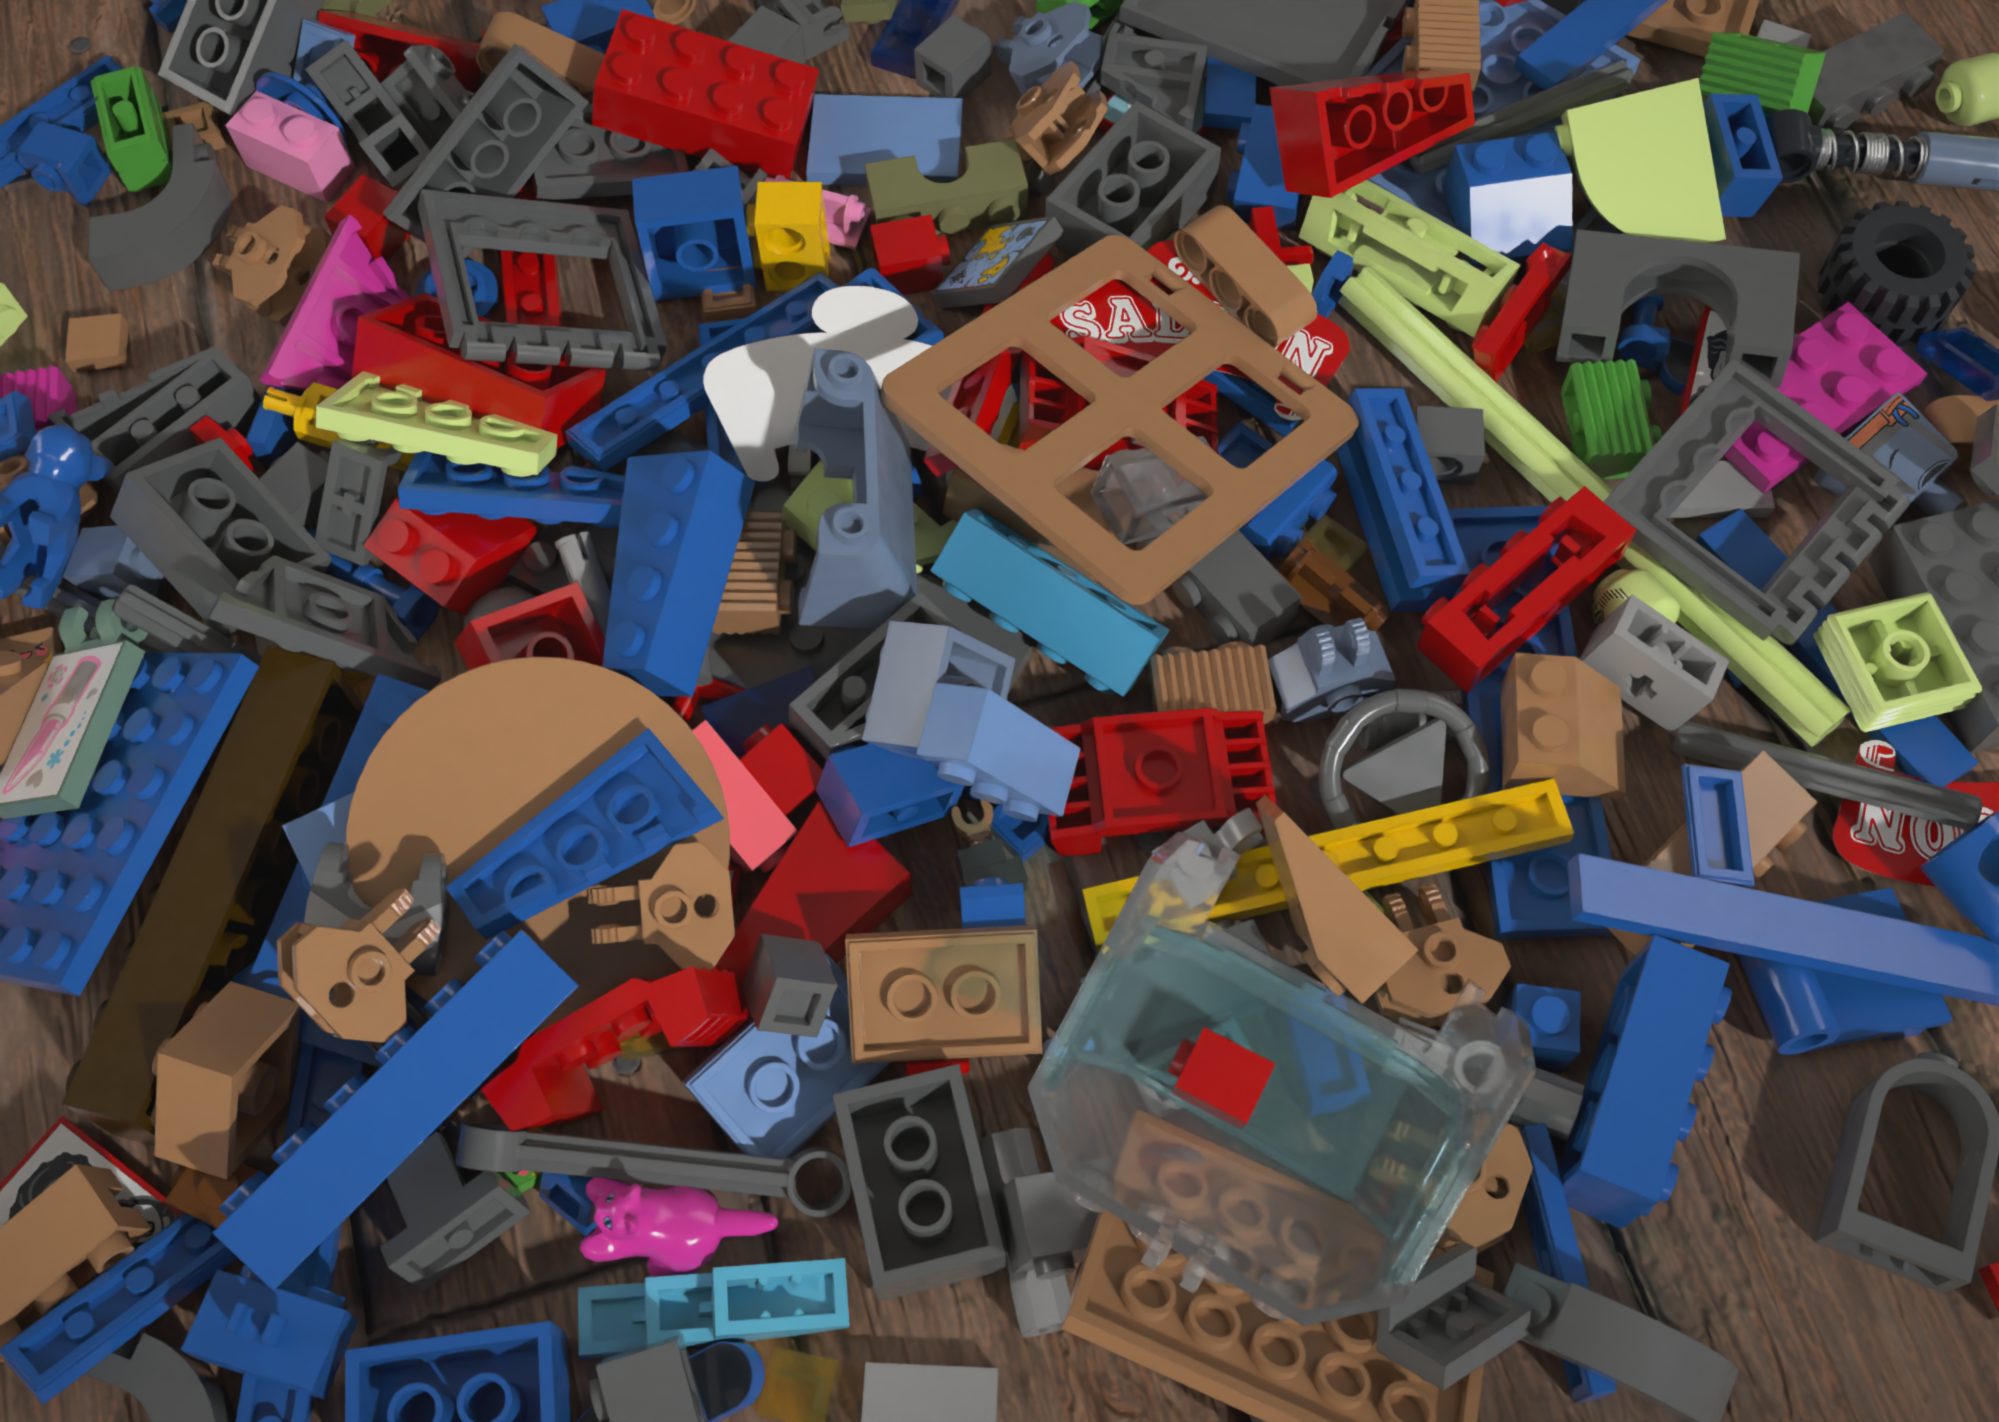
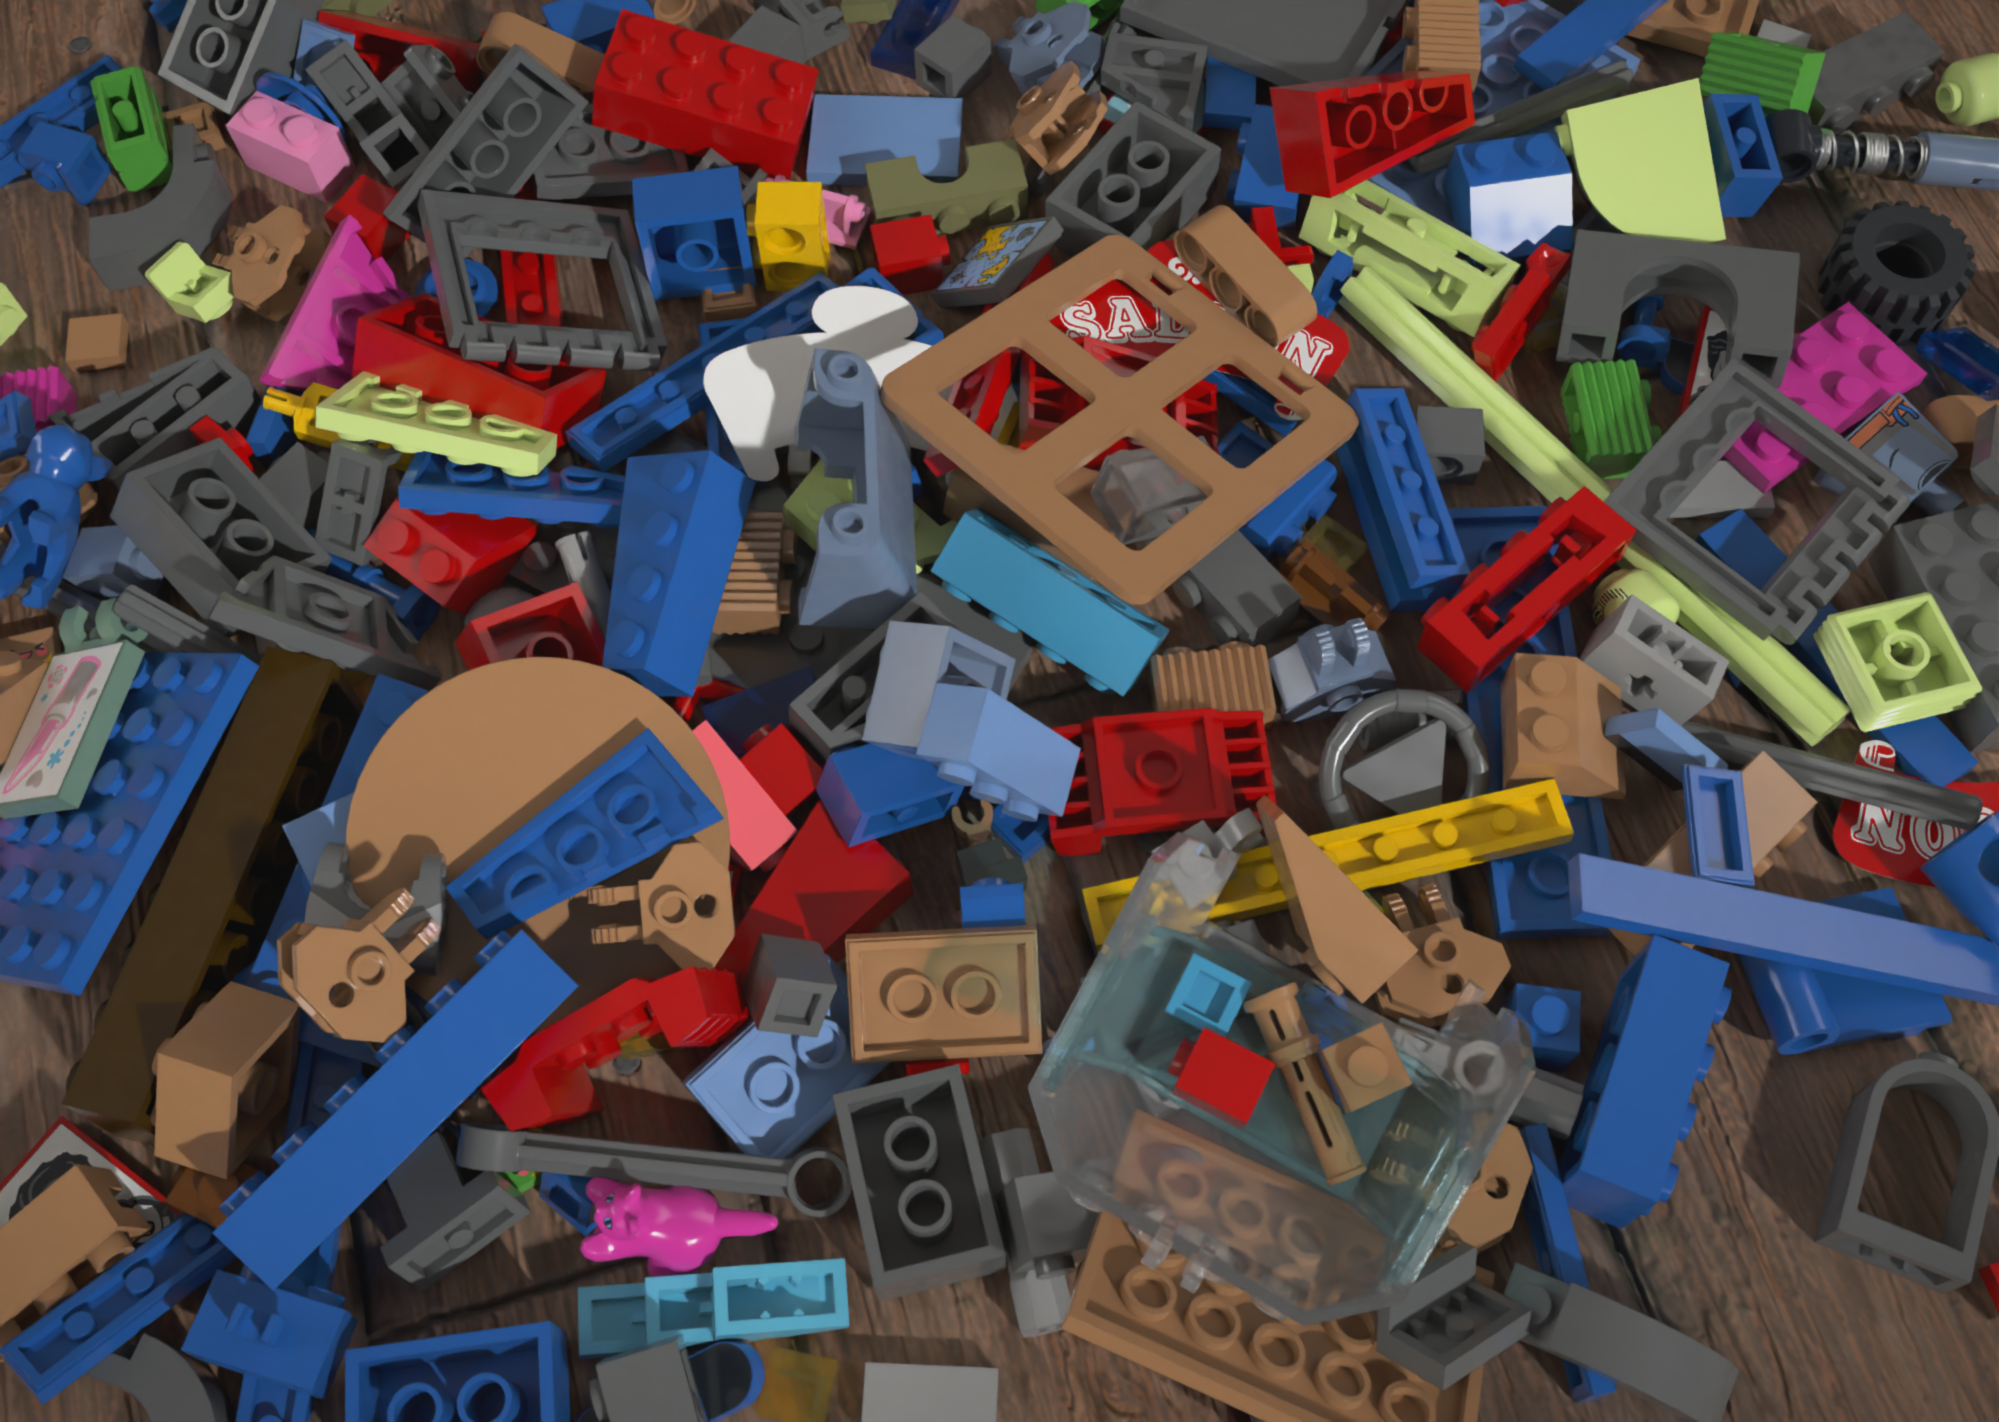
none -> yellowish green bracket [145,242,234,323]
none -> dark azure plate [1165,953,1252,1037]
none -> medium nougat pin [1242,982,1368,1186]
none -> medium nougat brick [1316,1022,1412,1114]
none -> medium blue tile [1604,708,1728,791]

